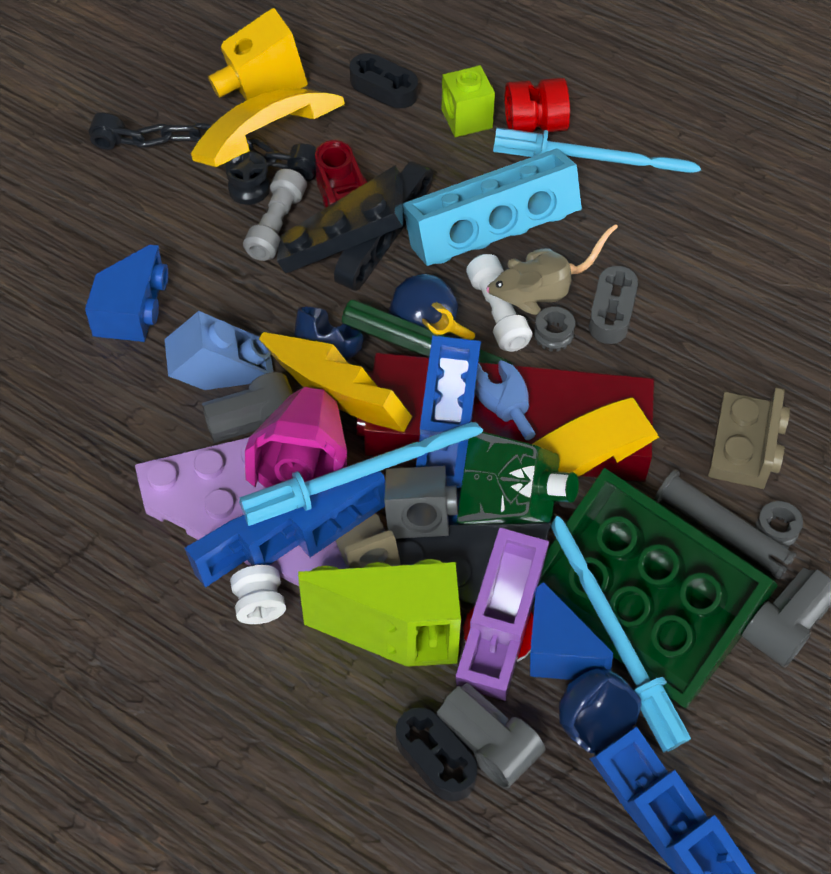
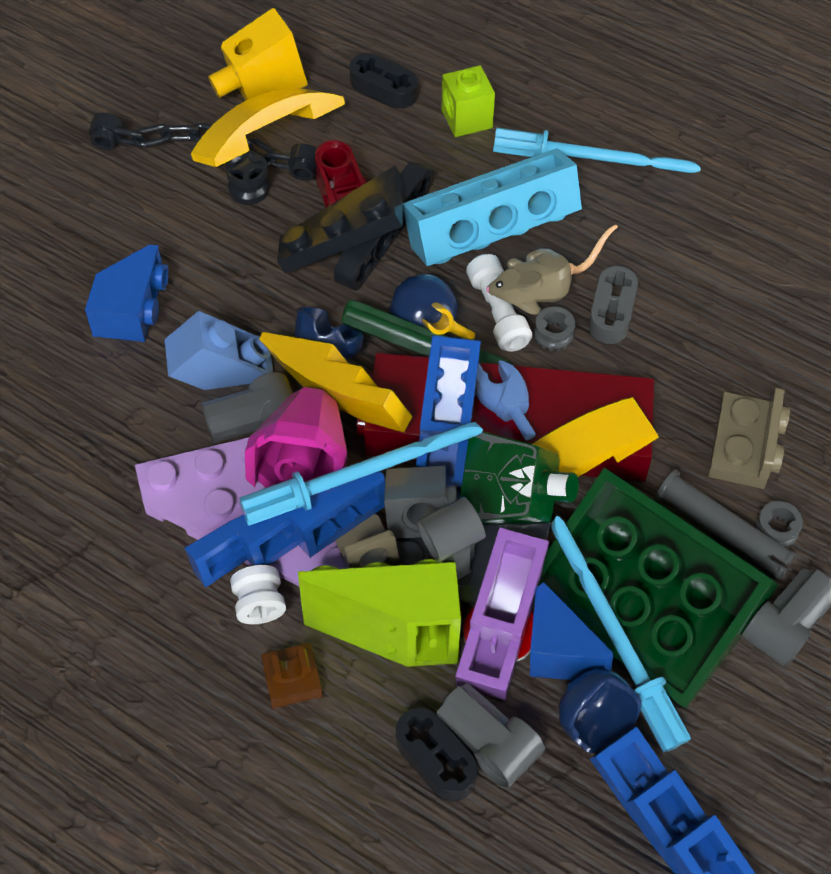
light grey piece [243,169,307,261] -> none
red wheel [504,78,570,132] -> none
none -> reddish brown tile [261,643,323,709]
none -> dark grey piece [417,497,486,580]

